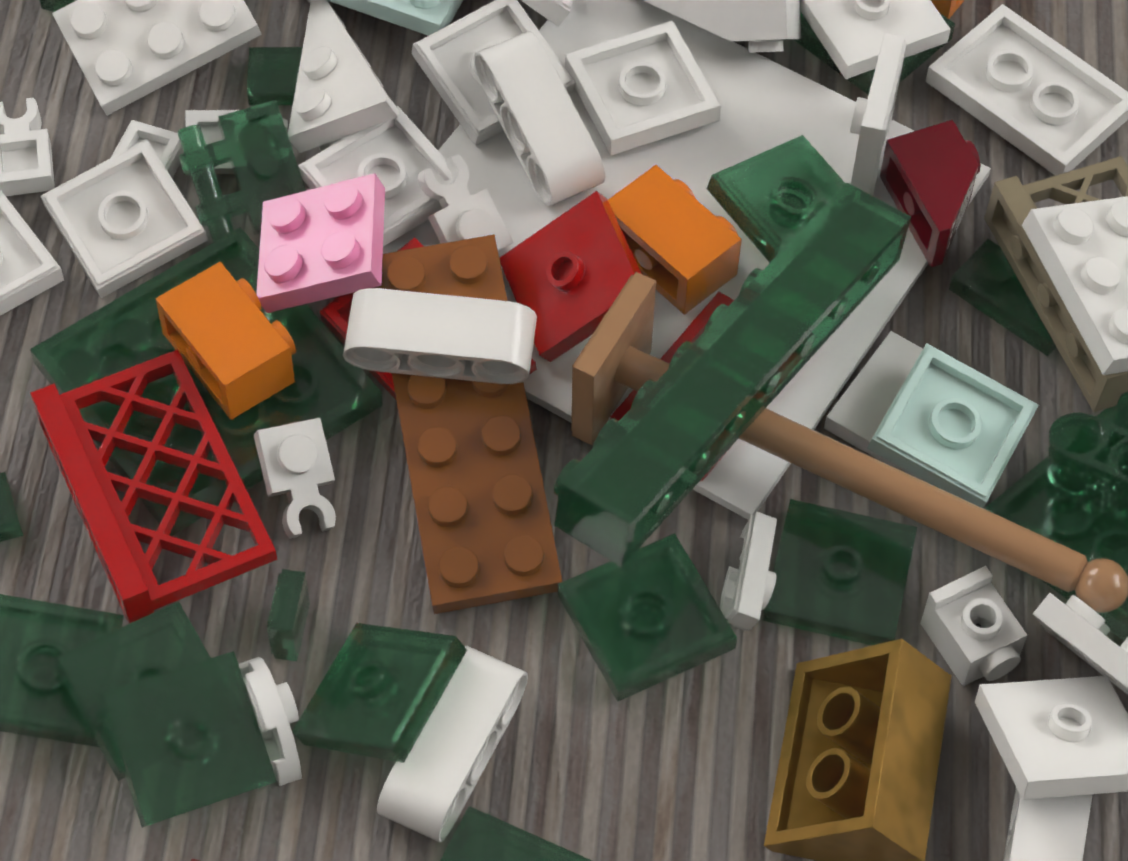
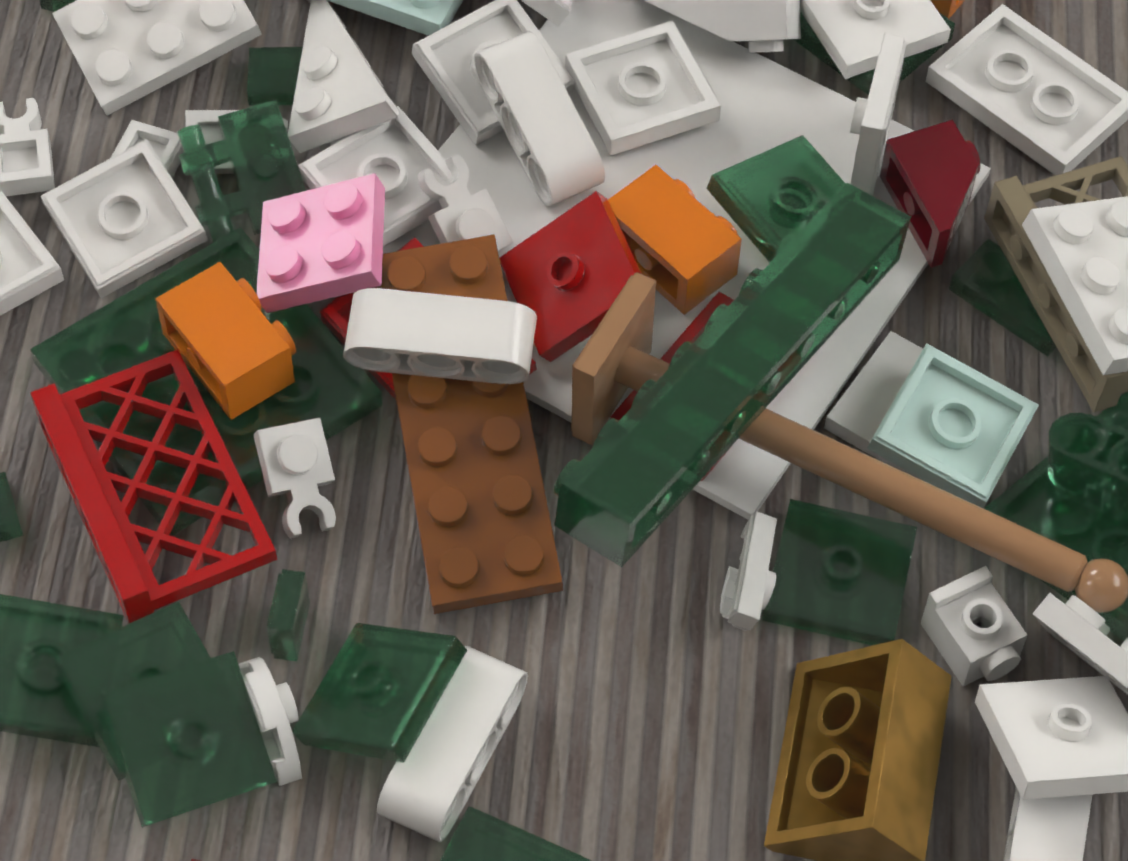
clear green plate [558,533,737,702] -> none

